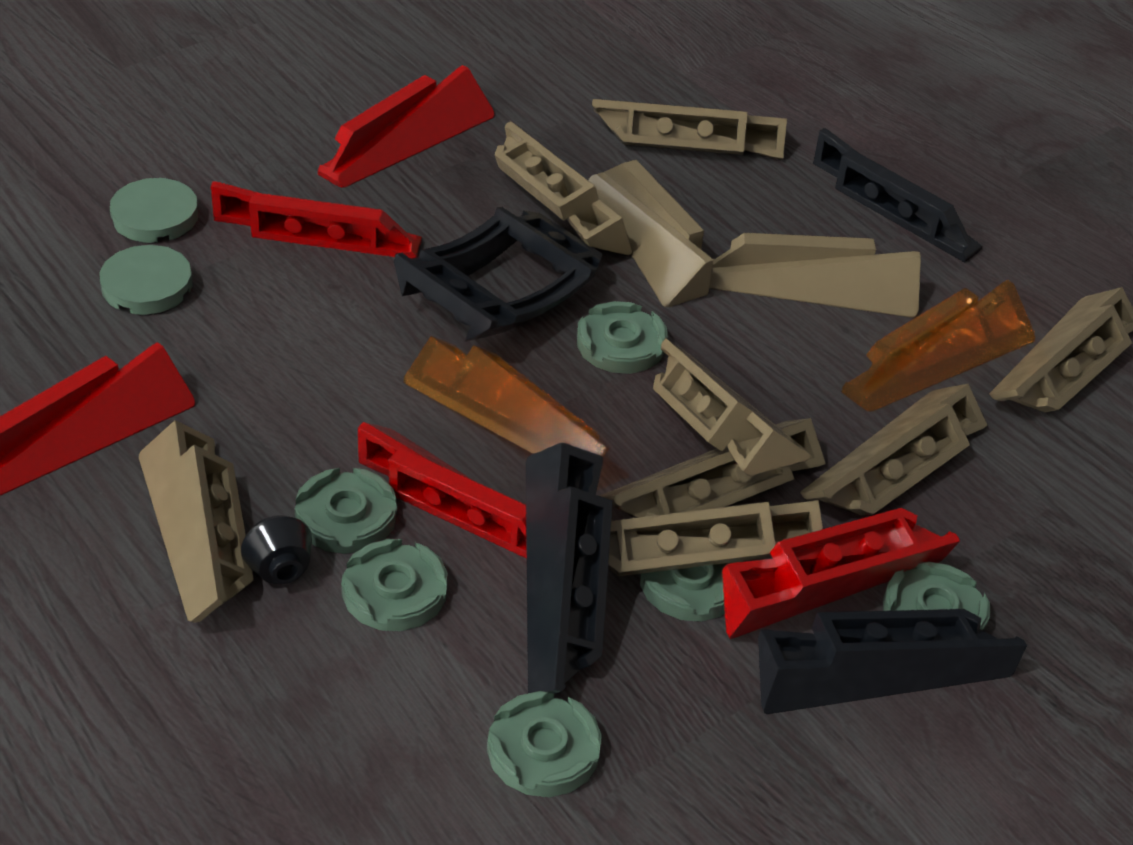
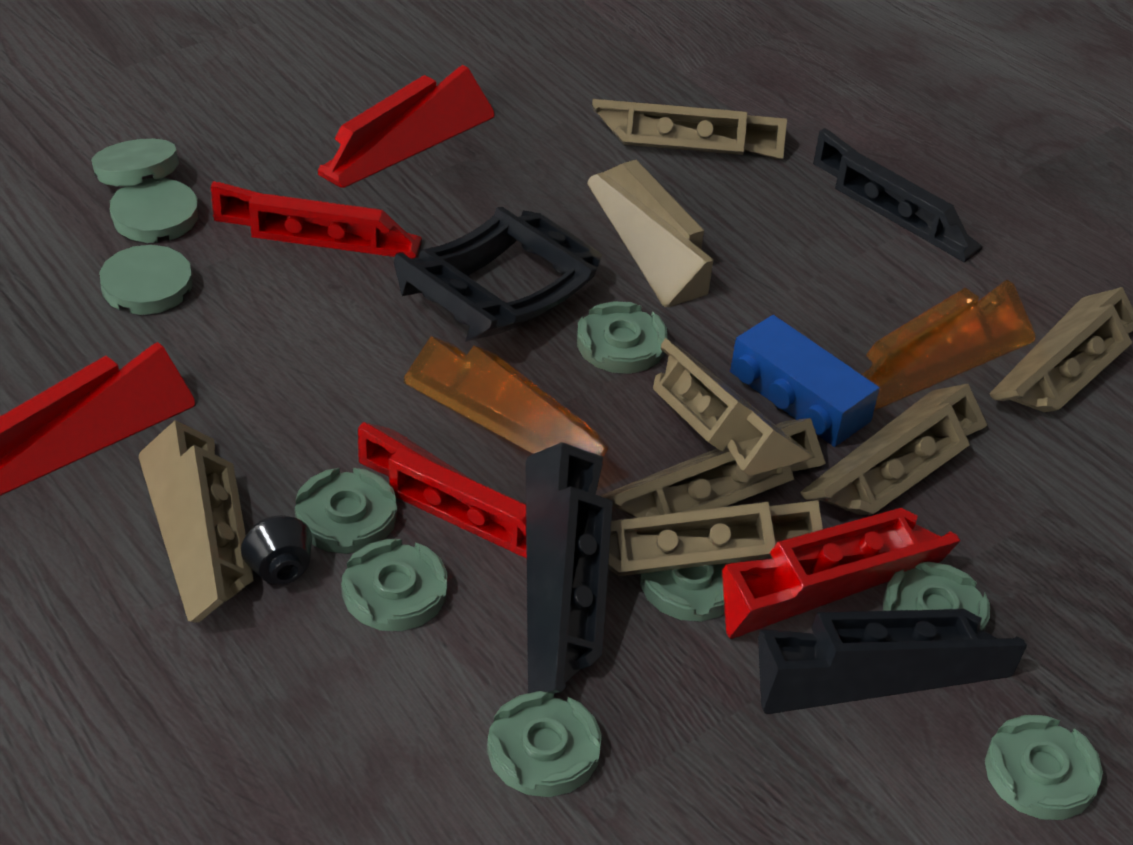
dark tan wedge [494,121,632,255] -> none
dark tan wedge [709,233,921,318] -> none
none -> sand green tile [91,138,179,186]
none -> blue brick [730,315,880,447]
none -> sand green tile [985,715,1103,820]

